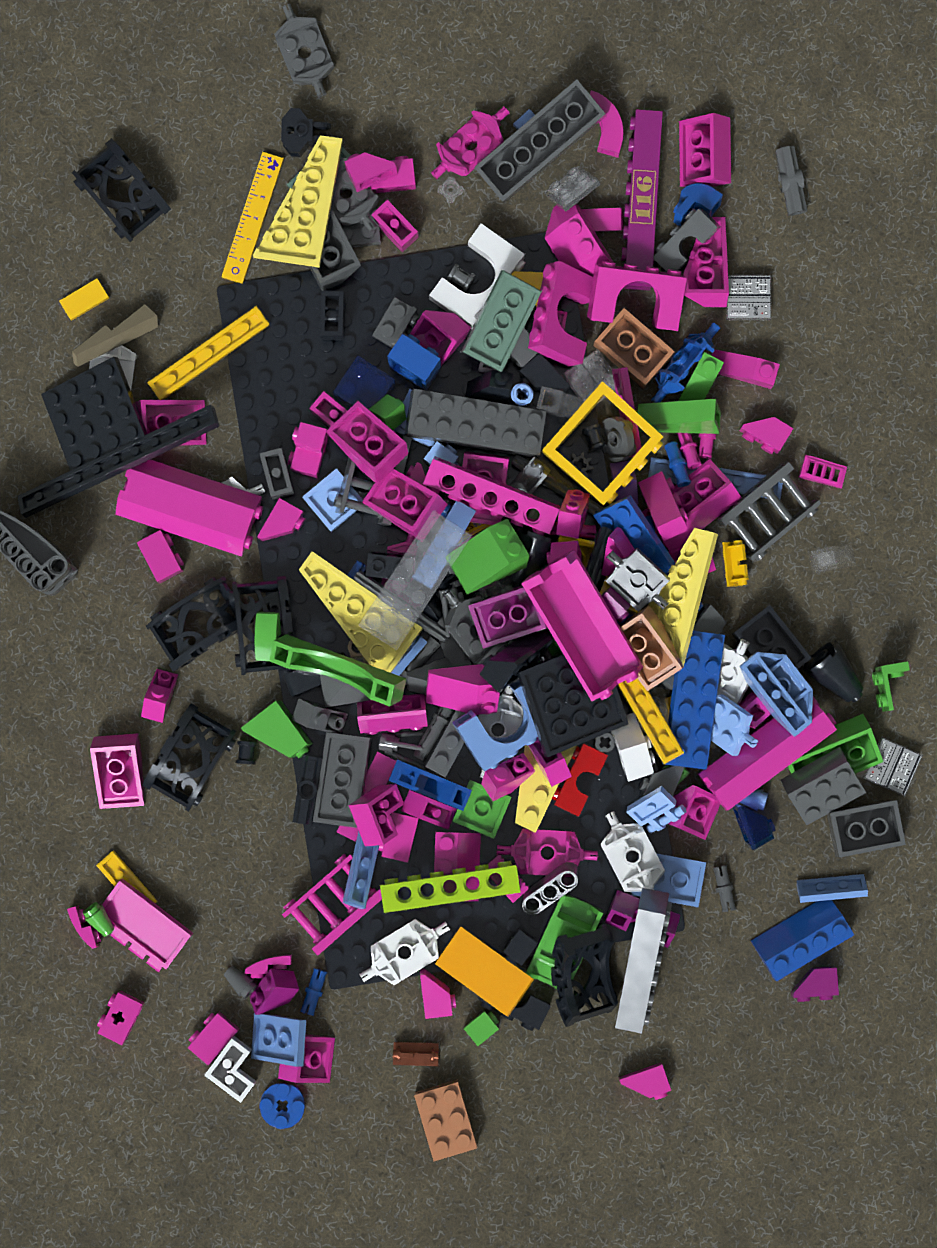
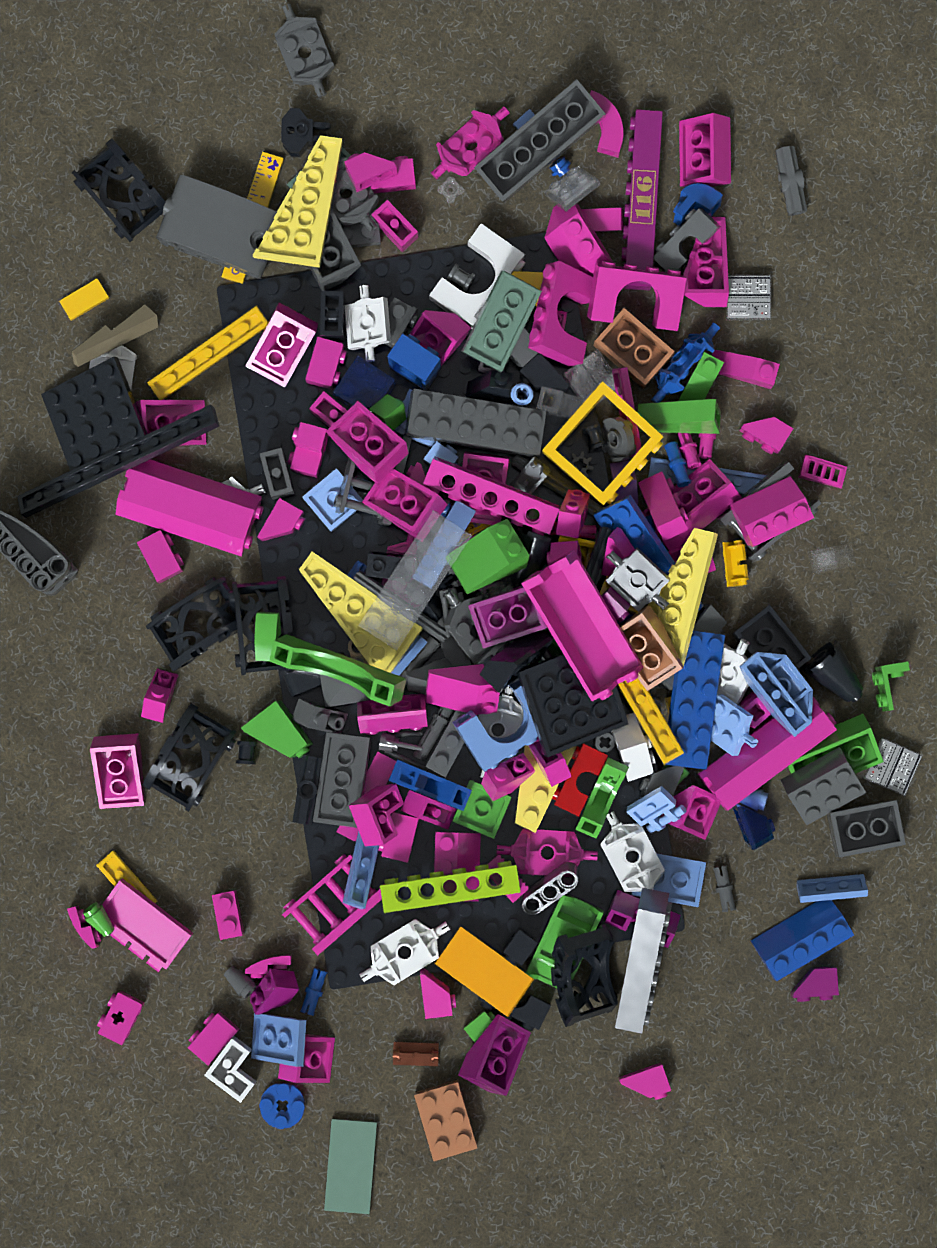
none -> dark grey panel [156,175,277,279]
none -> dark pink brick [212,890,244,940]
none -> dark pink slope [246,302,318,387]
none -> dark pink brick [305,337,347,390]
none -> sand green tile [324,1118,377,1214]
none -> white plate [344,285,391,362]
none -> magenta slope [458,1014,531,1096]
none -> blue plate [549,157,571,177]
none -> bright green arch [576,758,629,838]
none -> dark pink slope [730,476,814,547]

